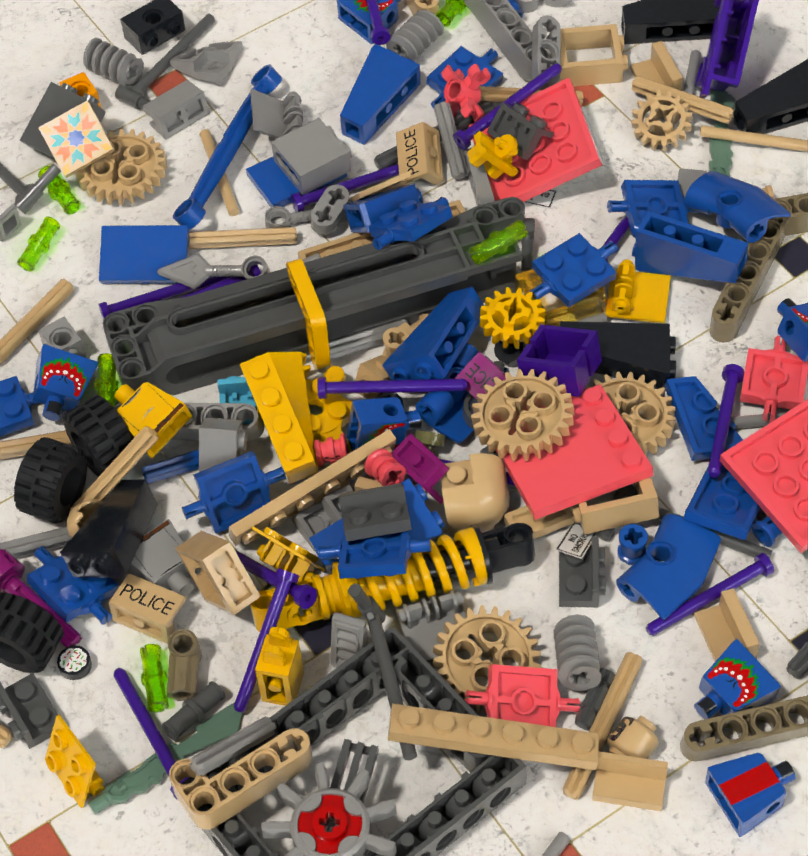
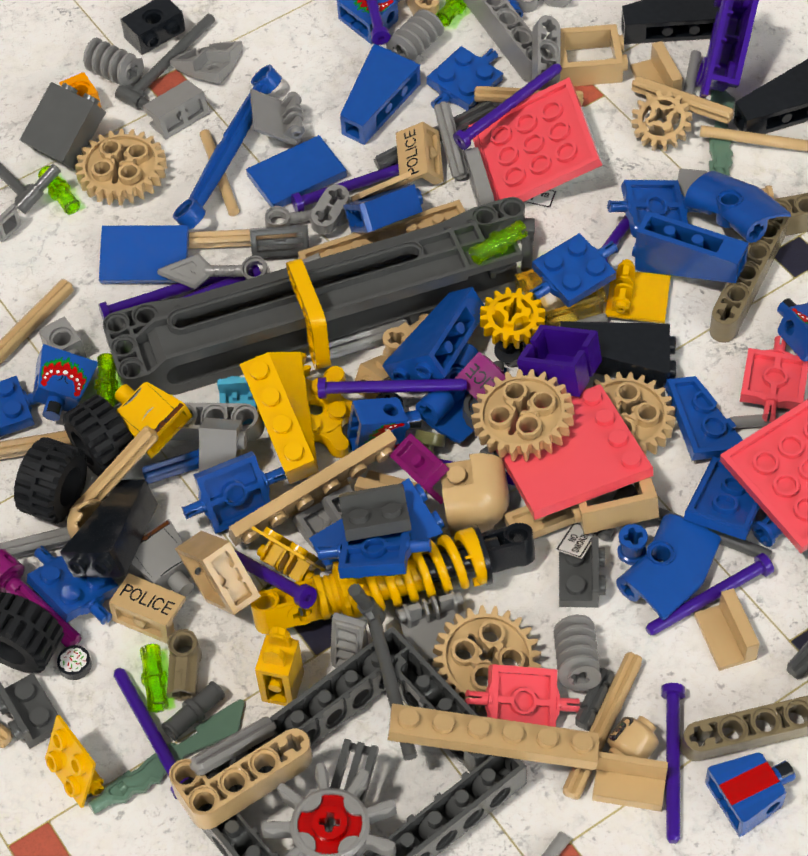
clear neon green pin [17,216,61,272] -> none
tile [39,100,115,178] -> none
dark purple bar [234,568,299,713] -> none
light grey piece [271,118,352,195] -> none
coral bush [314,433,349,467] -> none
coral bush [364,448,406,486] -> none
blue plate [369,197,453,250] -> none
coral pin [434,64,491,122] -> none
yellow hips [467,131,519,179] -> none
dark grey bracket [487,102,554,160] -> none
blue torso [694,639,781,720] -> none
dark purple bar [708,364,744,478] -> none
none -> dark grey tile [250,225,310,258]
none -> dark purple bar [661,683,685,844]

